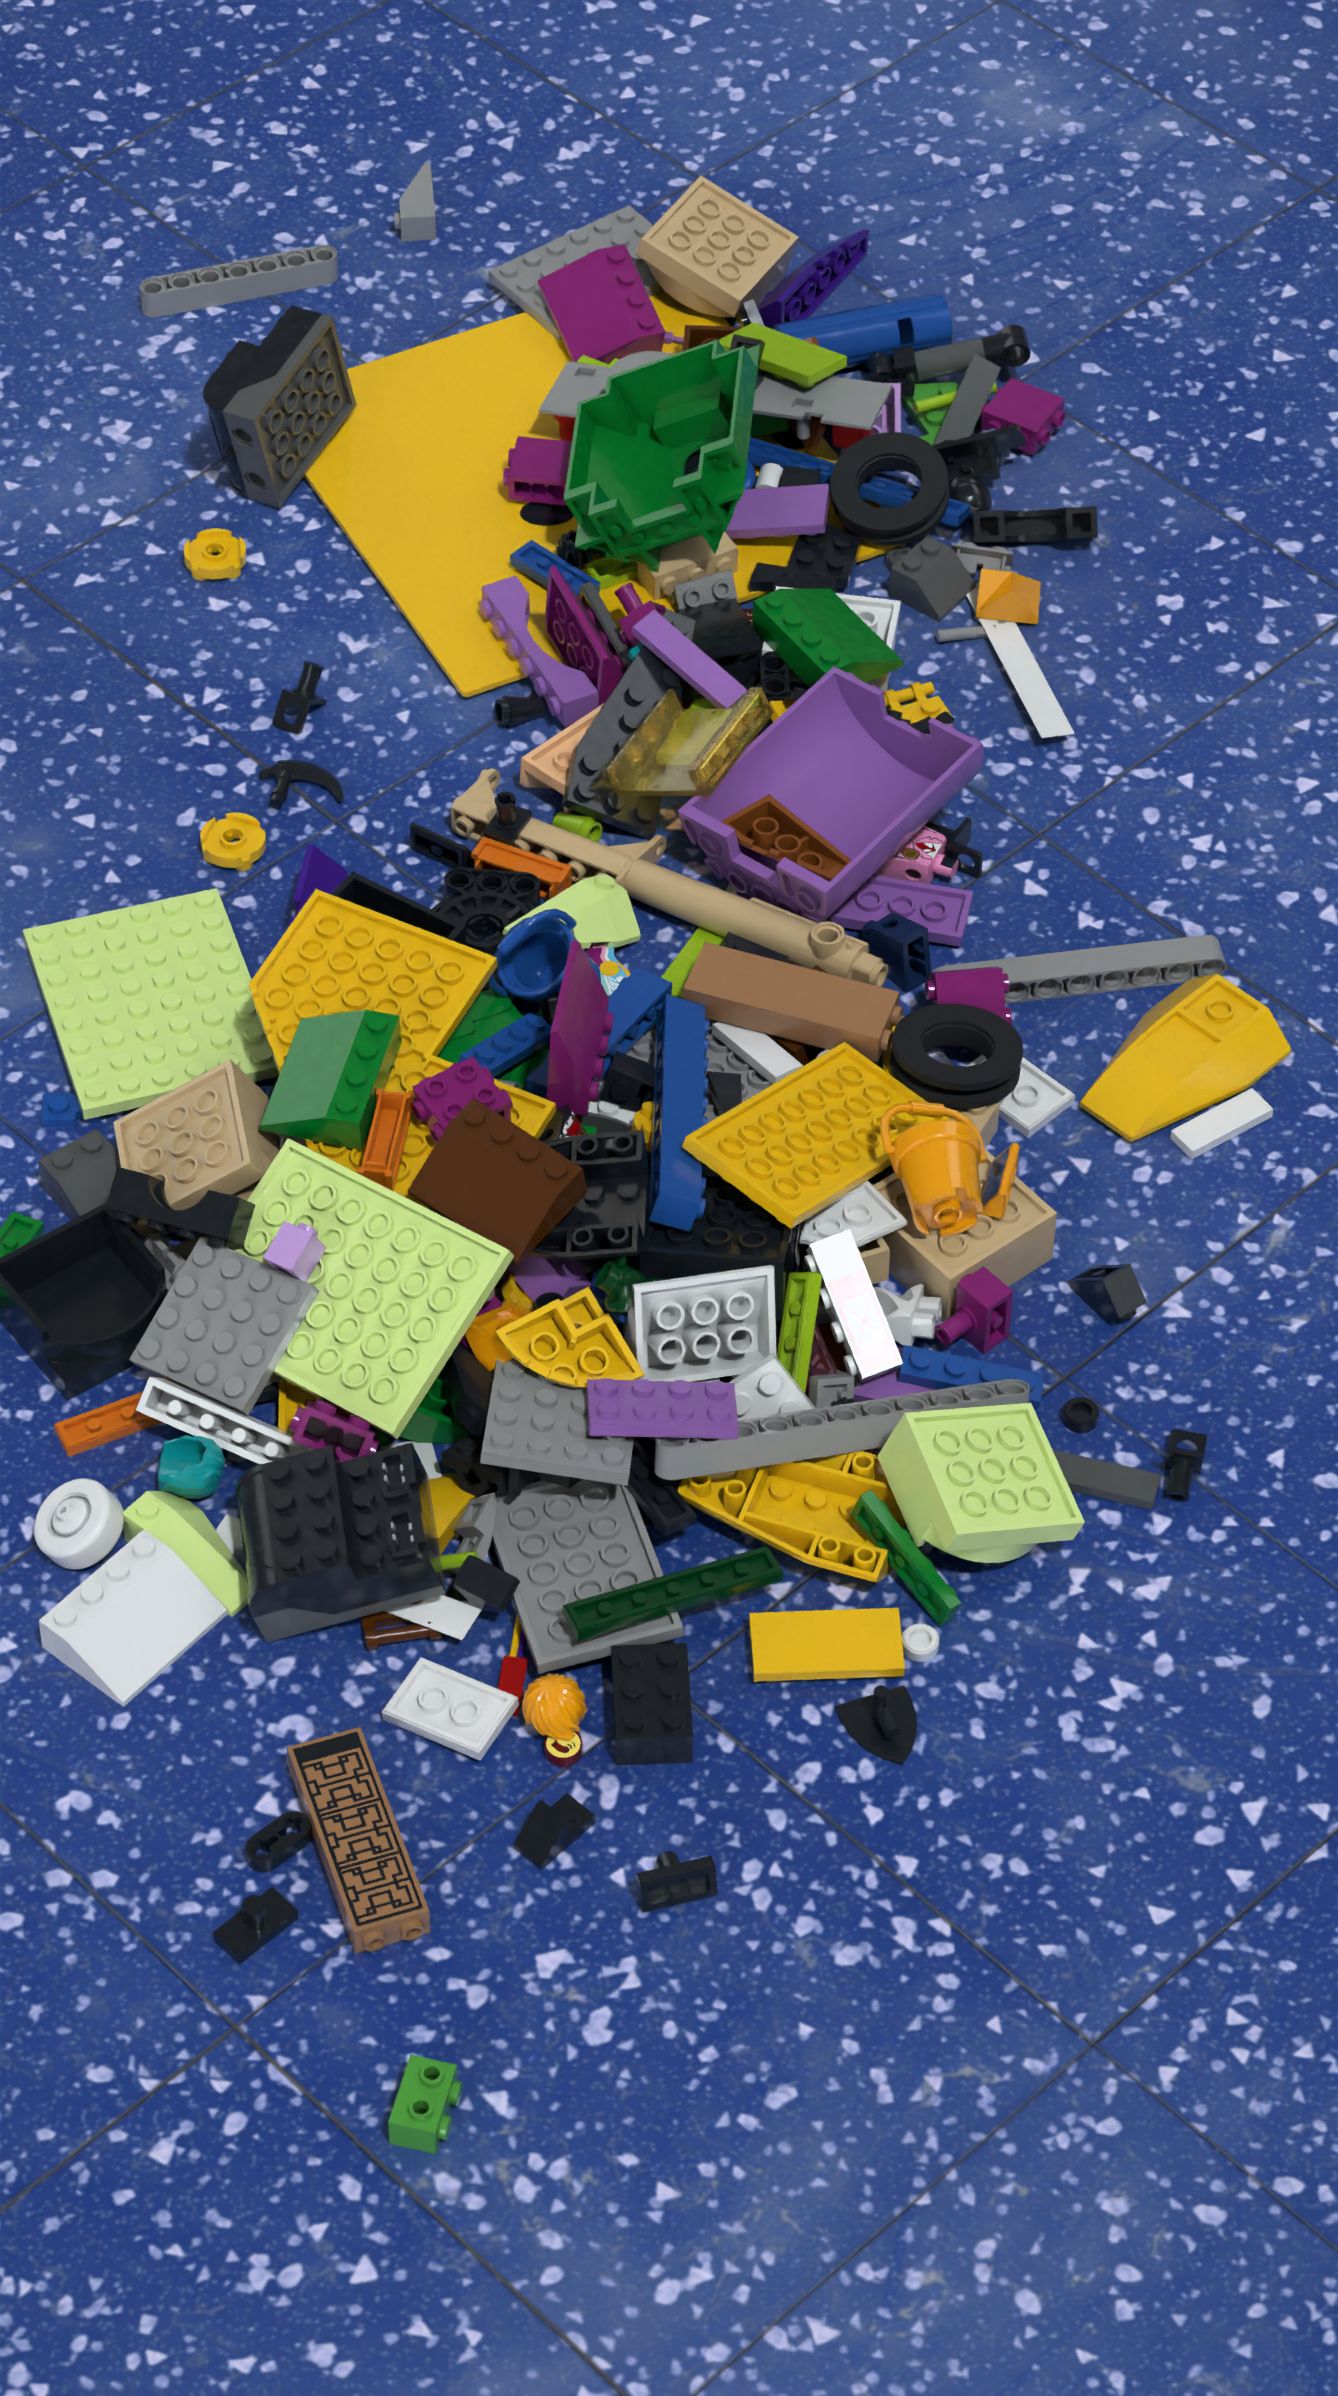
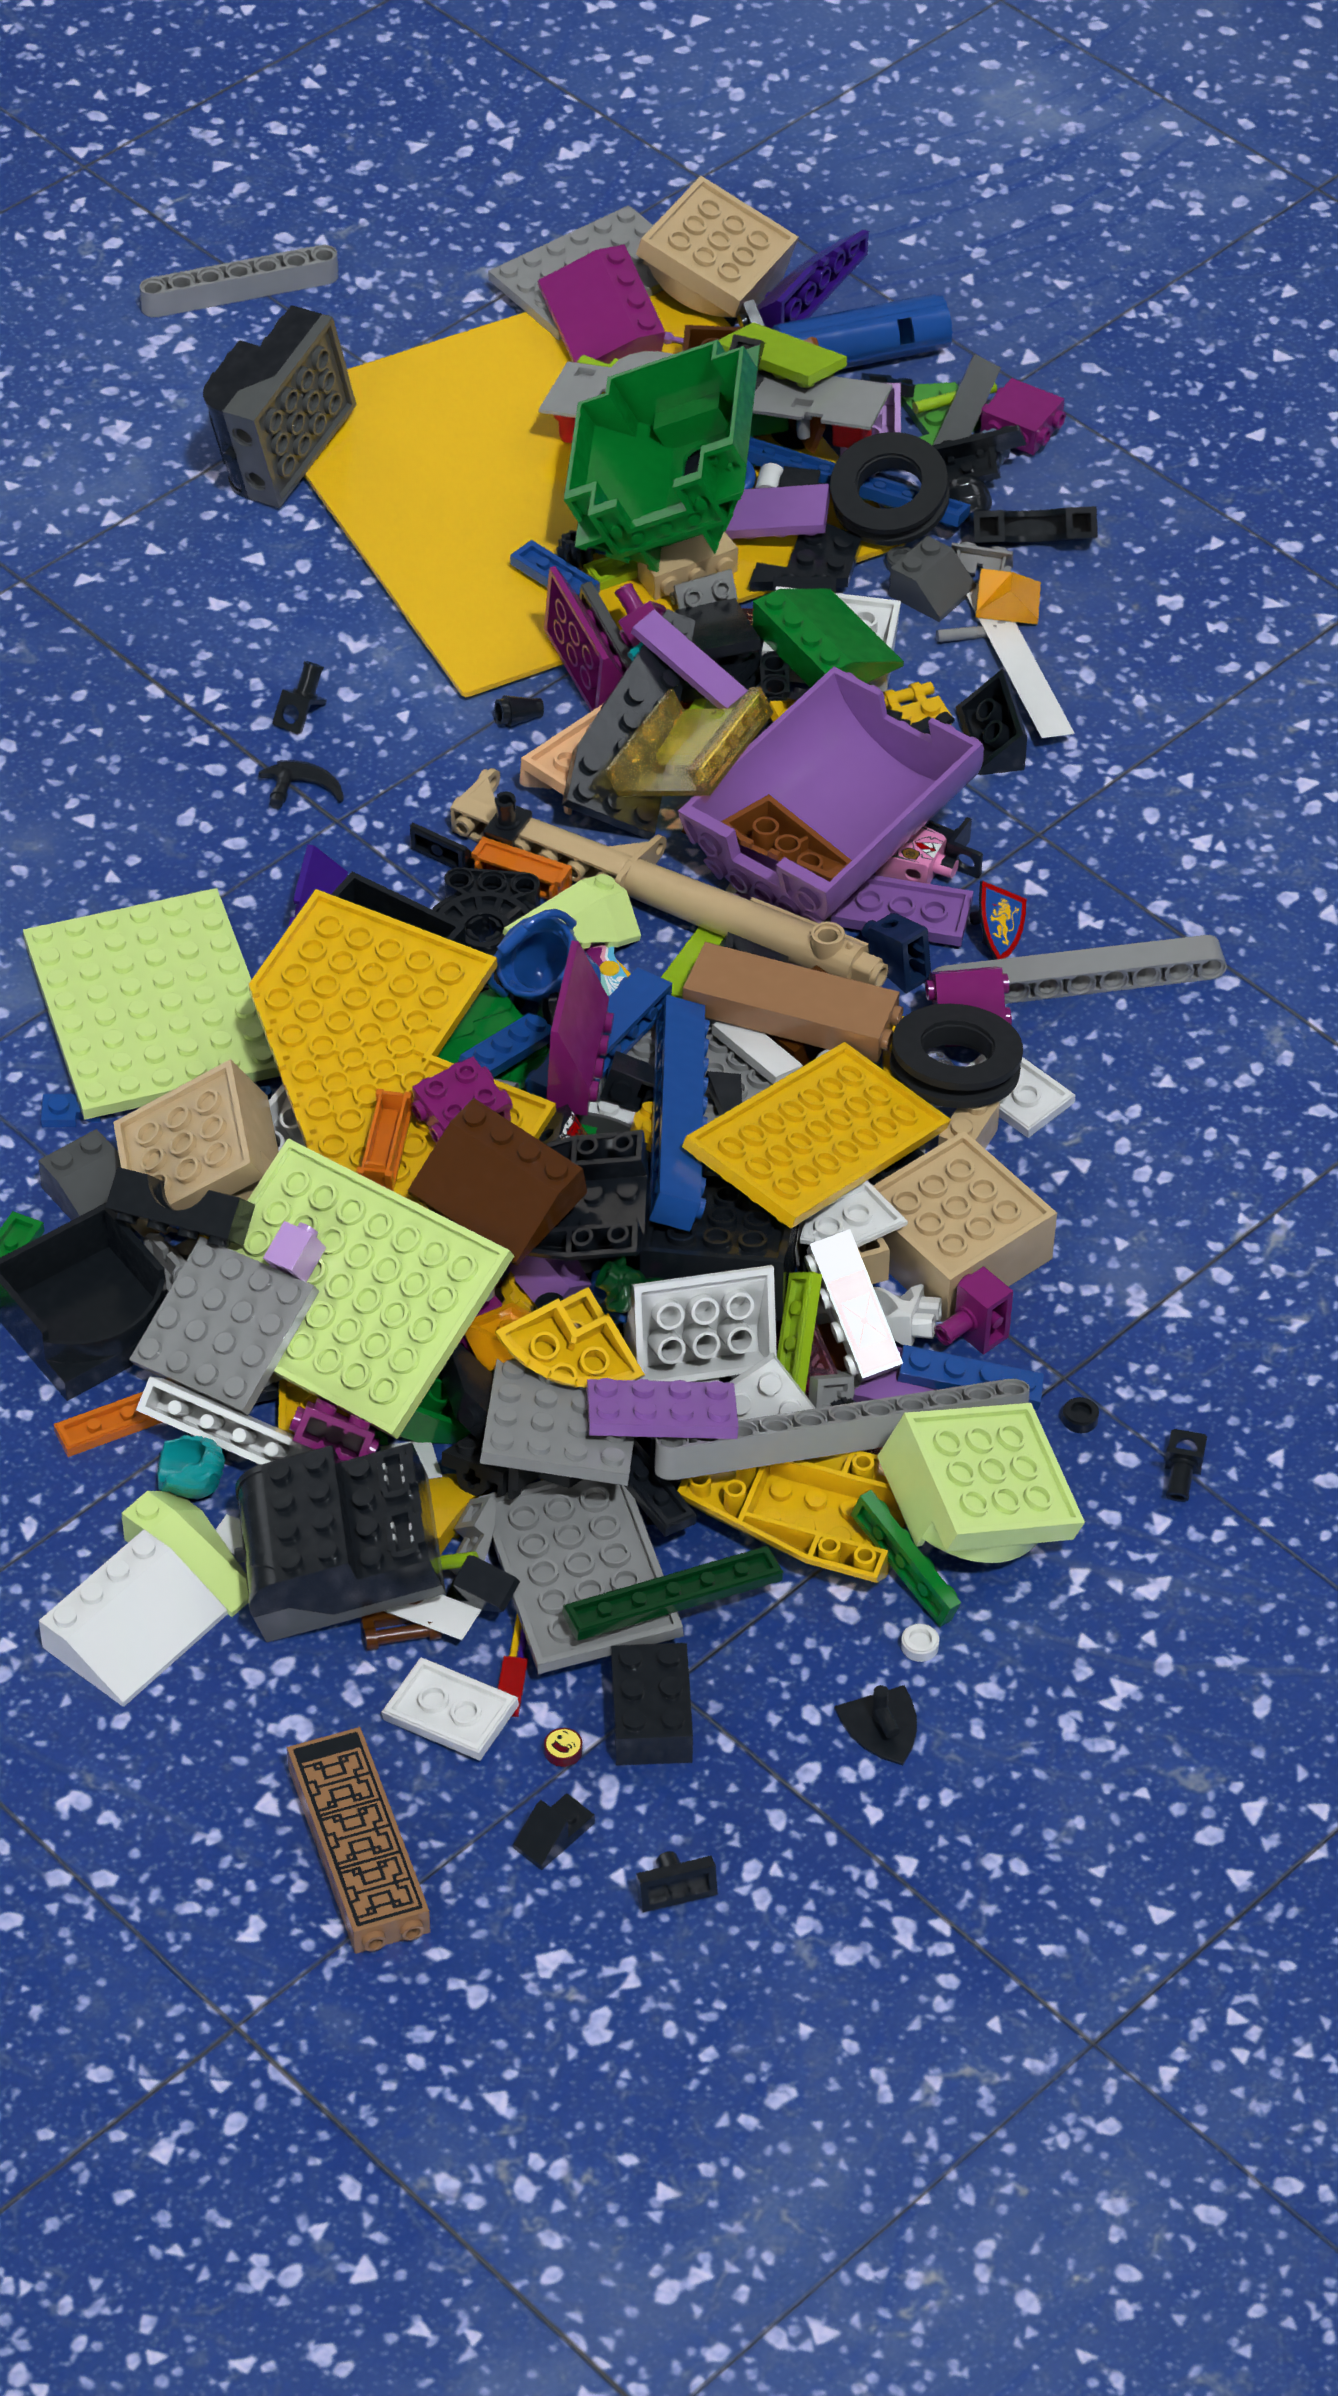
white wheel [34,1478,124,1570] -> none
yellow plate [184,528,247,581] -> none
yellow plate [200,813,266,871] -> none
black tile [213,1887,299,1965] -> none
black beam [245,1811,311,1873] -> none
green slope [260,1009,402,1150] -> none
bright green brick [388,2054,463,2154] -> none
light grey slope [394,163,436,241] -> none
medium lavender arch [479,575,599,727] -> none
magenta brick [503,436,572,505] -> none
black sticker [520,502,574,526] -> none
light orange hair [522,1673,588,1741] -> none
lime cone [552,812,602,842] -> none
yellow tile [749,1608,905,1682] -> none
black piece [865,325,1030,384] -> none
light orange piece [880,1101,986,1236] -> none
light orange slope [978,1143,1020,1218] -> none
dark grey tile [1052,1449,1162,1510] -> none
black slope [1067,1264,1147,1322] -> none
yellow wedge [1080,974,1292,1142] -> none
white tile [1170,1088,1273,1160] -> none
none -> black slope [956,669,1027,775]
none -> shield [969,881,1027,960]

